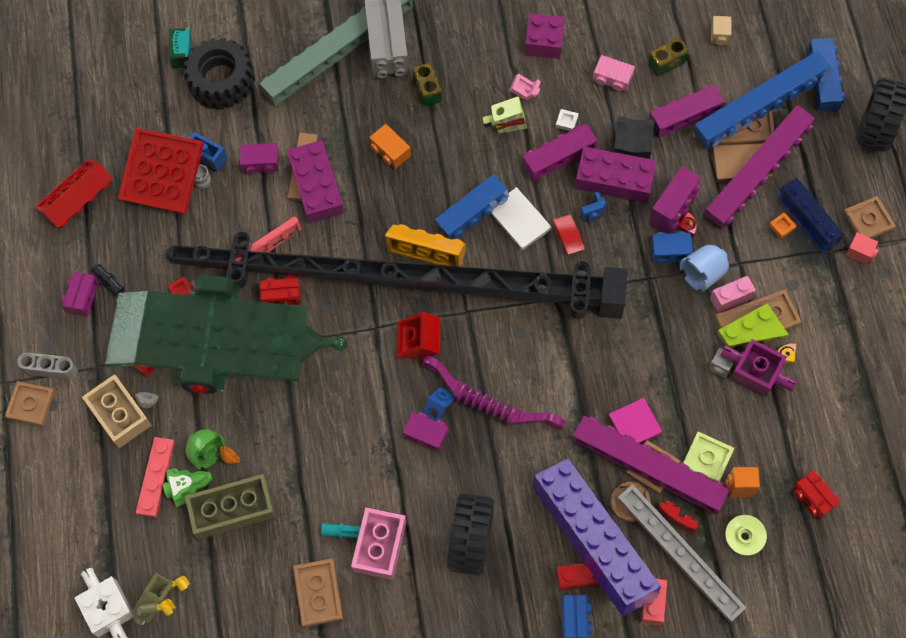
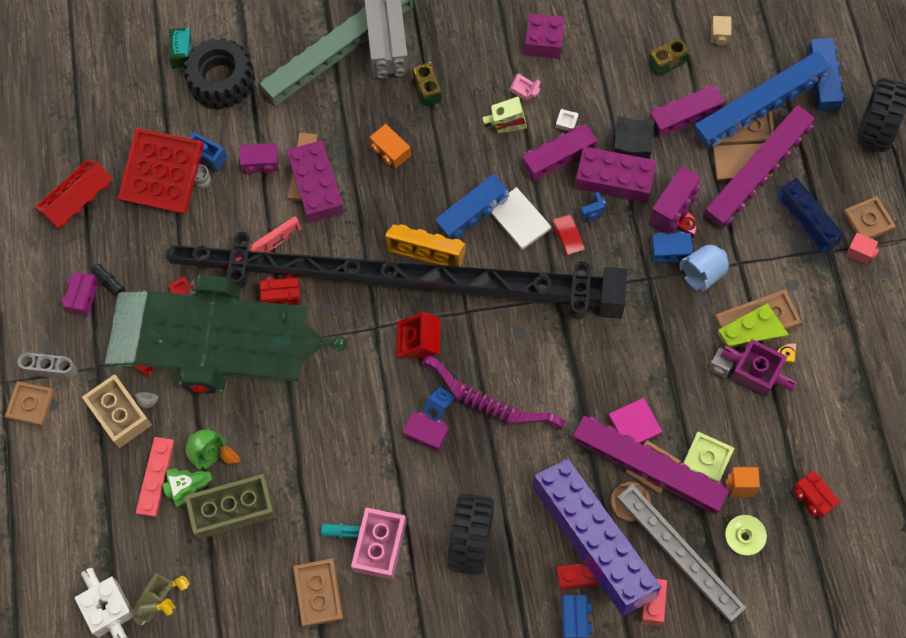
bright pink brick [593,55,635,91] -> none
red slope [658,501,698,534] -> none
bright pink brick [710,276,755,313] -> none
orange plate [769,212,796,239] -> none

